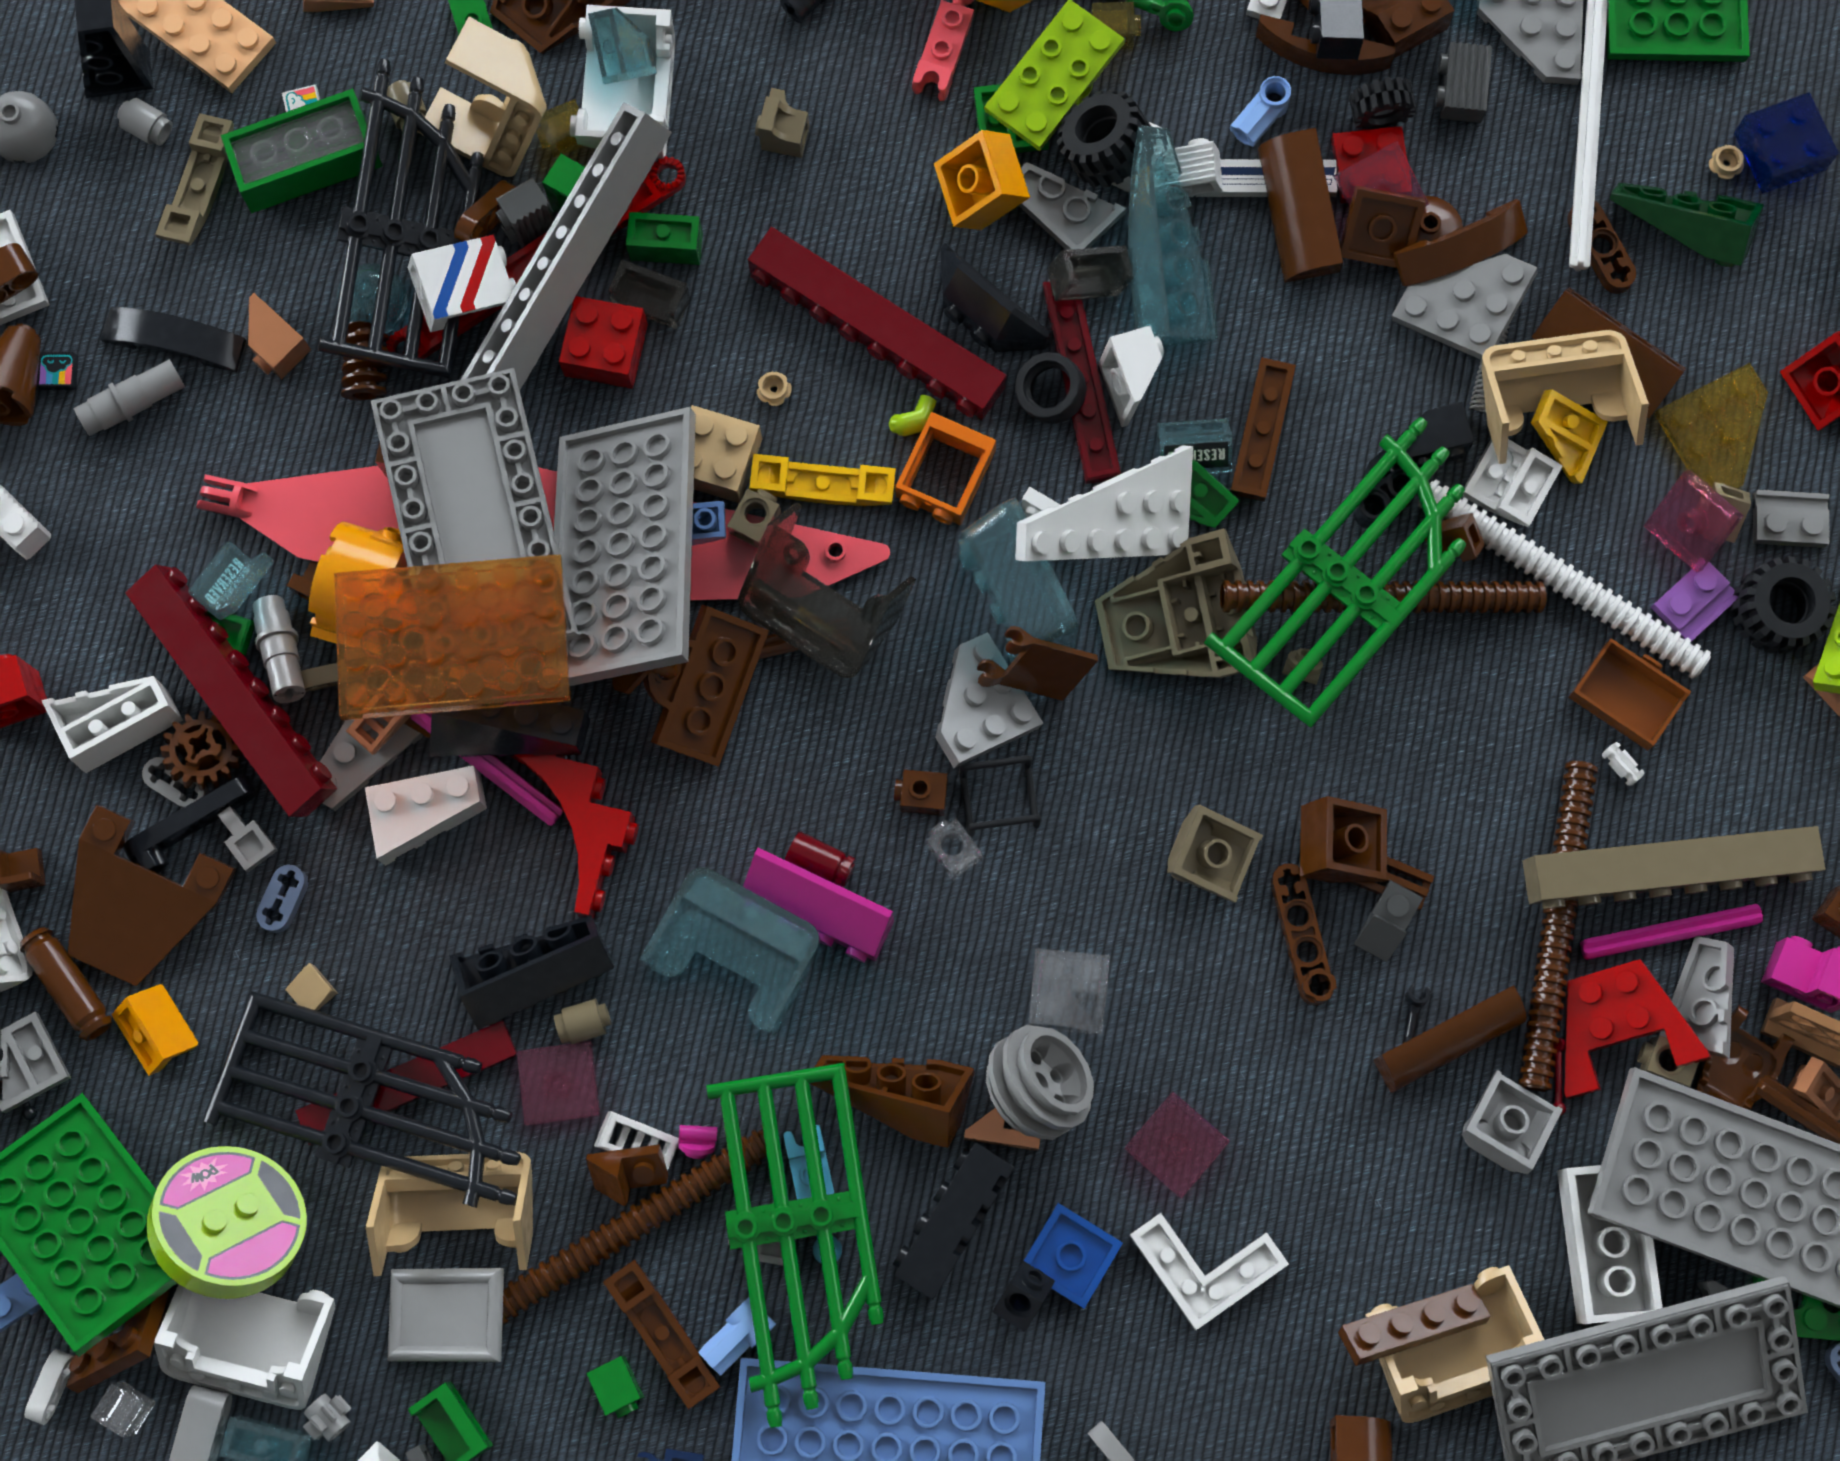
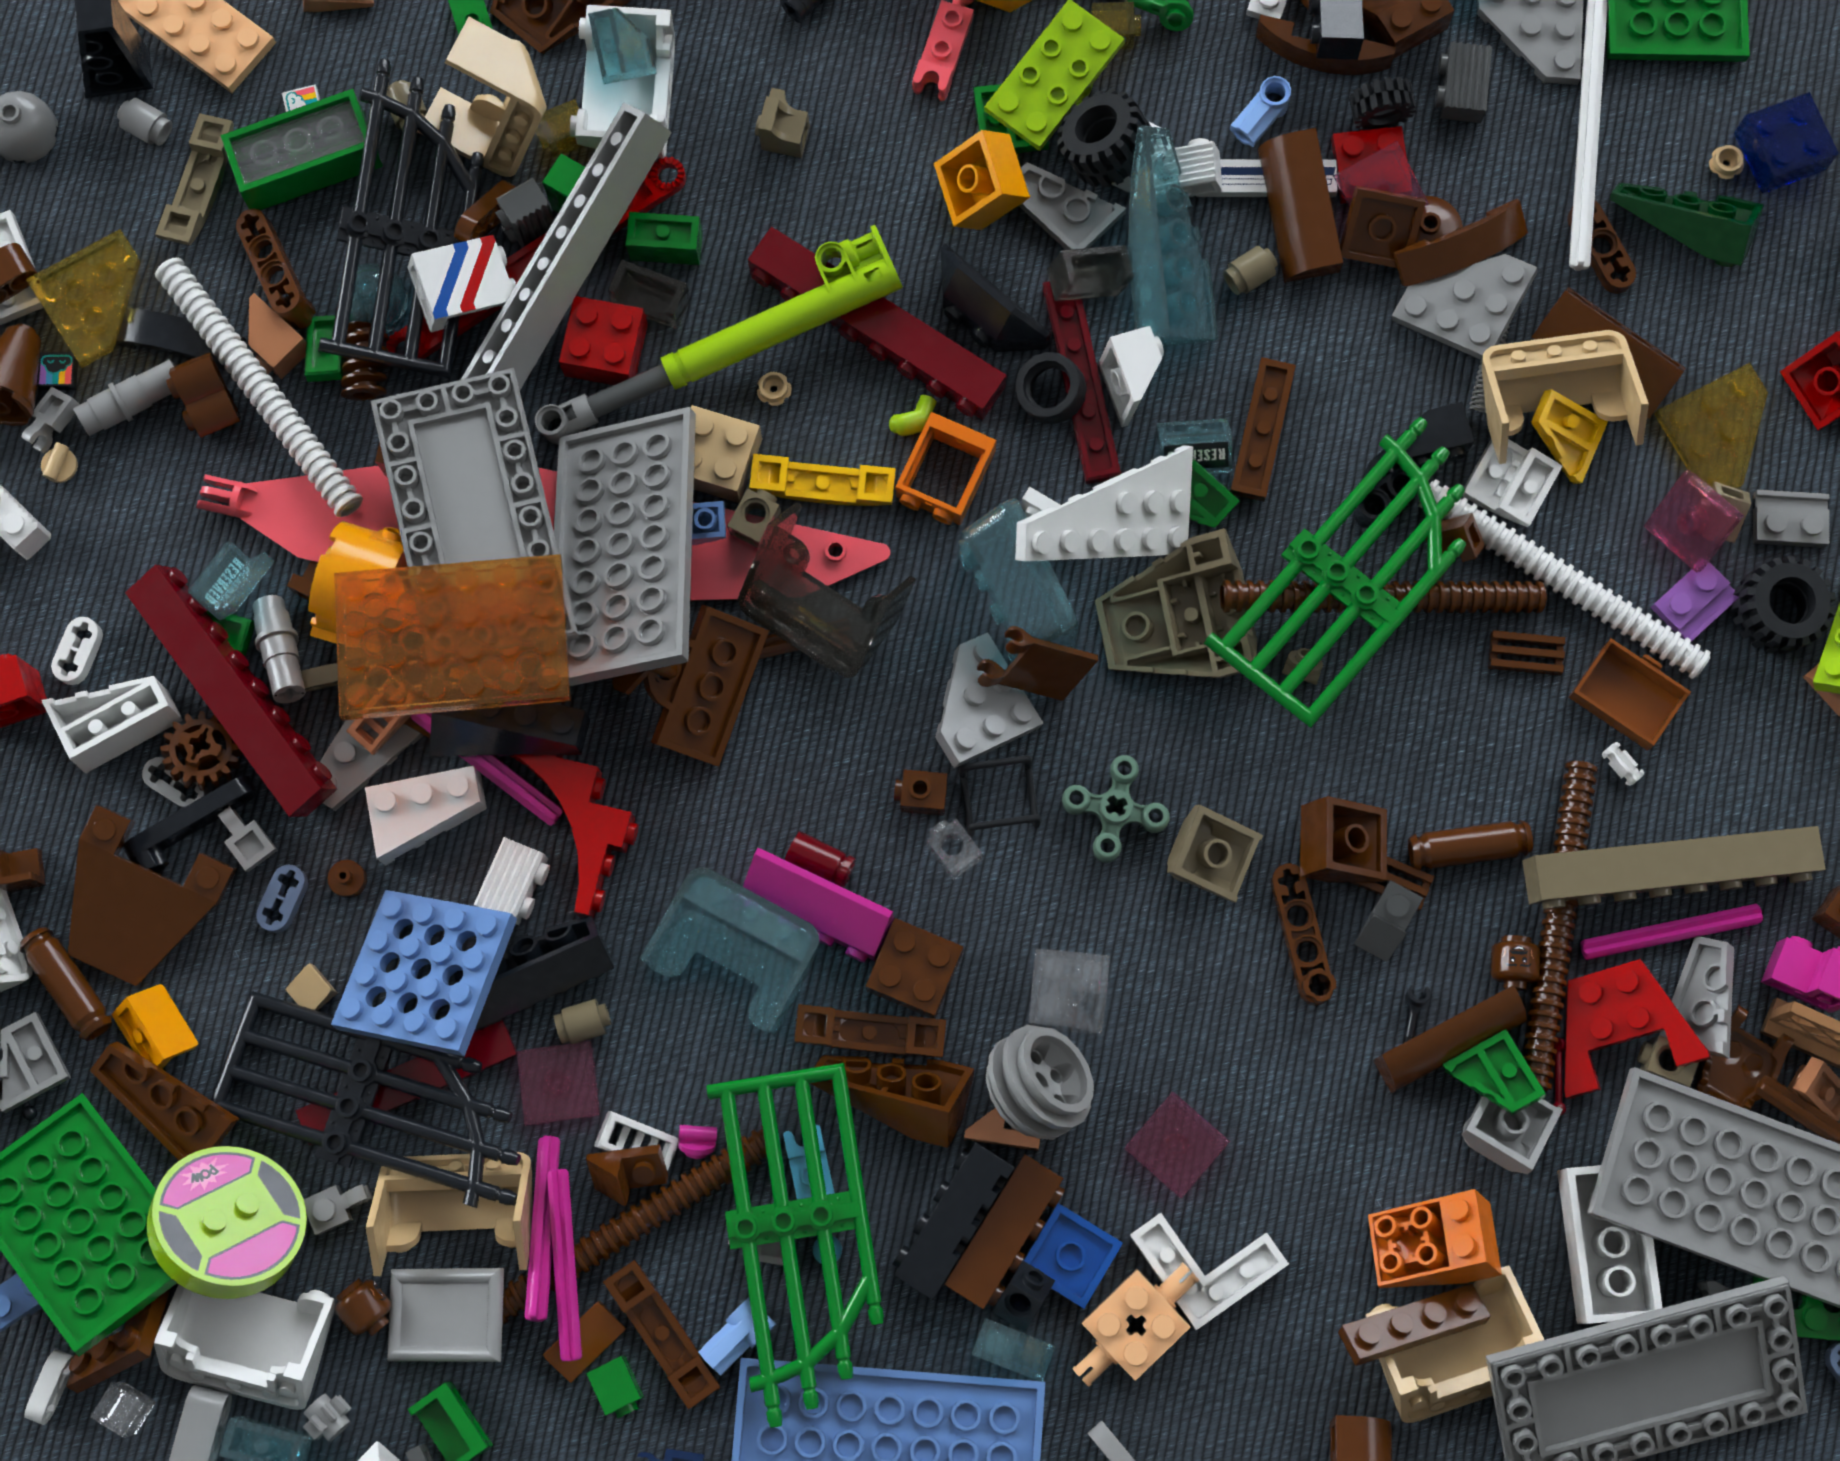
none -> light grey plate [21,387,80,454]
none -> clear yellow plate [26,229,140,368]
none -> tan plate [41,442,78,483]
none -> white beam [51,617,103,685]
none -> reddish brown wing [90,1041,240,1161]
none -> white piece [155,257,363,517]
none -> reddish brown brick [166,352,241,438]
none -> reddish brown beam [236,208,316,329]
none -> light grey plate [304,1184,373,1235]
none -> green plate [305,315,344,382]
none -> reddish brown tile [328,860,367,898]
none -> medium blue piece [331,890,517,1057]
none -> reddish brown head [335,1278,391,1336]
none -> white brick [474,837,550,925]
none -> dark pink axle [525,1136,560,1322]
none -> lime piece [535,224,903,445]
none -> dark orange slope [542,1301,626,1383]
none -> dark pink axle [547,1169,582,1362]
none -> reddish brown slope [794,1004,946,1058]
none -> reddish brown brick [866,918,964,1019]
none -> reddish brown brick [944,1154,1065,1309]
none -> clear light blue slope [971,1318,1056,1381]
none -> sand green gear [1062,755,1170,863]
none -> light nougat brick [1072,1262,1200,1387]
none -> dark tan brick [1223,246,1278,295]
none -> orange slope [1368,1189,1502,1288]
none -> reddish brown axle [1408,820,1533,870]
none -> green wing [1443,1029,1546,1115]
none -> reddish brown tile [1488,630,1566,676]
none -> reddish brown head [1491,935,1540,991]

